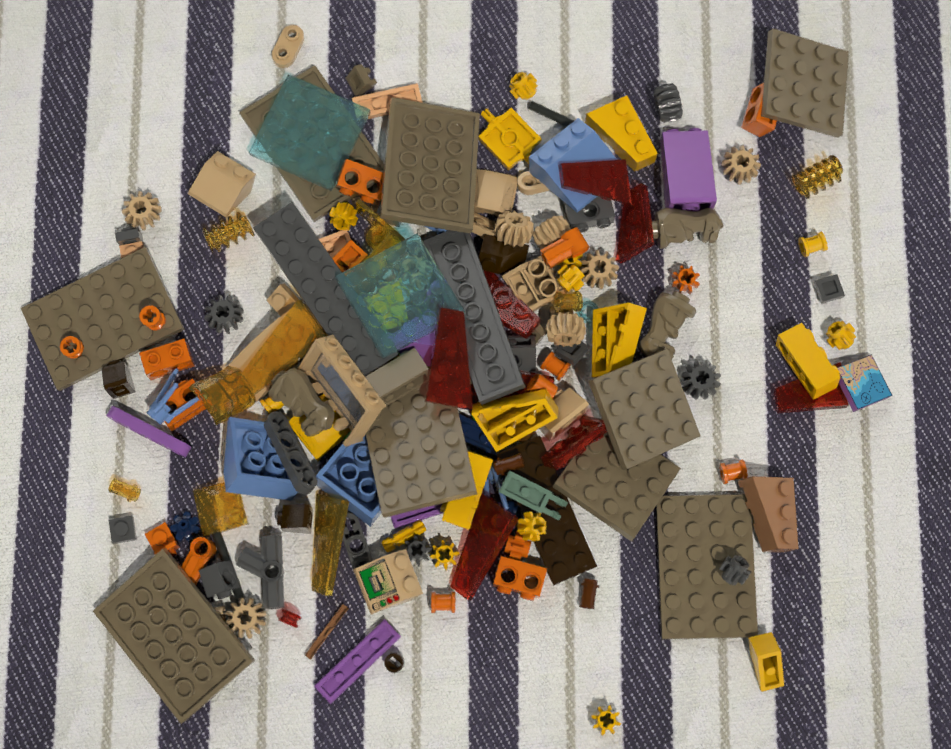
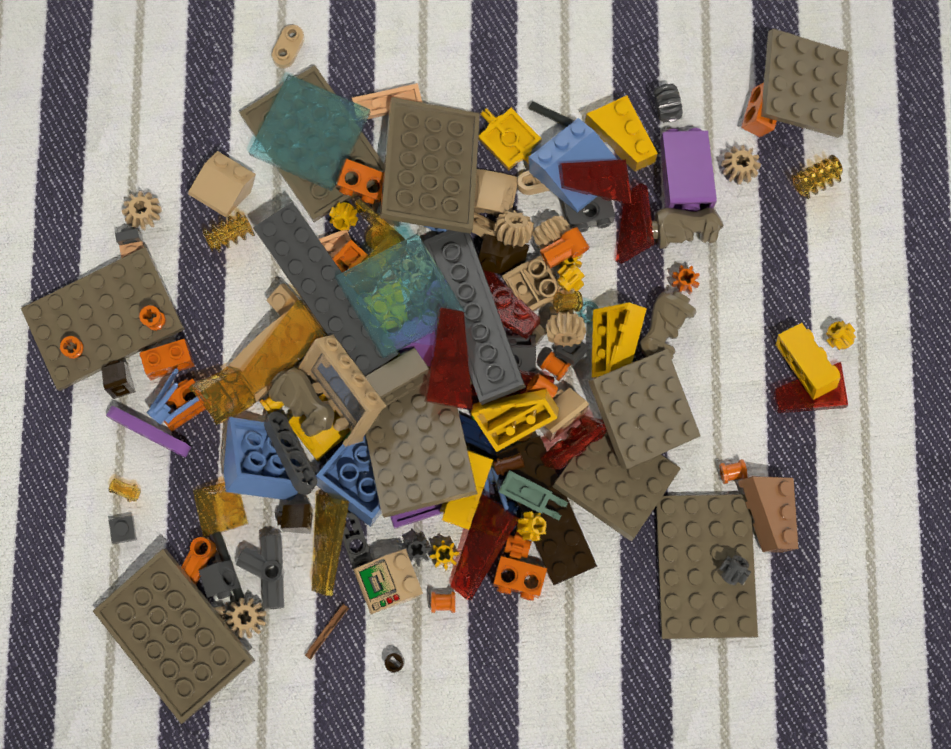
orange bracket [144,522,180,556] -> none
dark blue plant [170,512,201,542] -> none
dark grey gear [204,295,244,334] -> none
clear red bush [278,609,302,628] -> none
medium lavender tile [314,619,401,704] -> none
dark tan tile [346,64,377,97] -> none
yellow axle [381,520,426,552] -> none
yellow gear [510,72,538,100] -> none
reddish brown pin [579,579,599,609] -> none
tan gear [580,250,619,290] -> none
yellow gear [591,705,621,736] -> none
dark grey gear [681,360,721,400] -> none
yellow slope [749,632,784,692] -> none
yellow bush [798,231,828,257] -> none
dark grey plate [814,274,845,304] -> none
tile [837,354,893,412] -> none

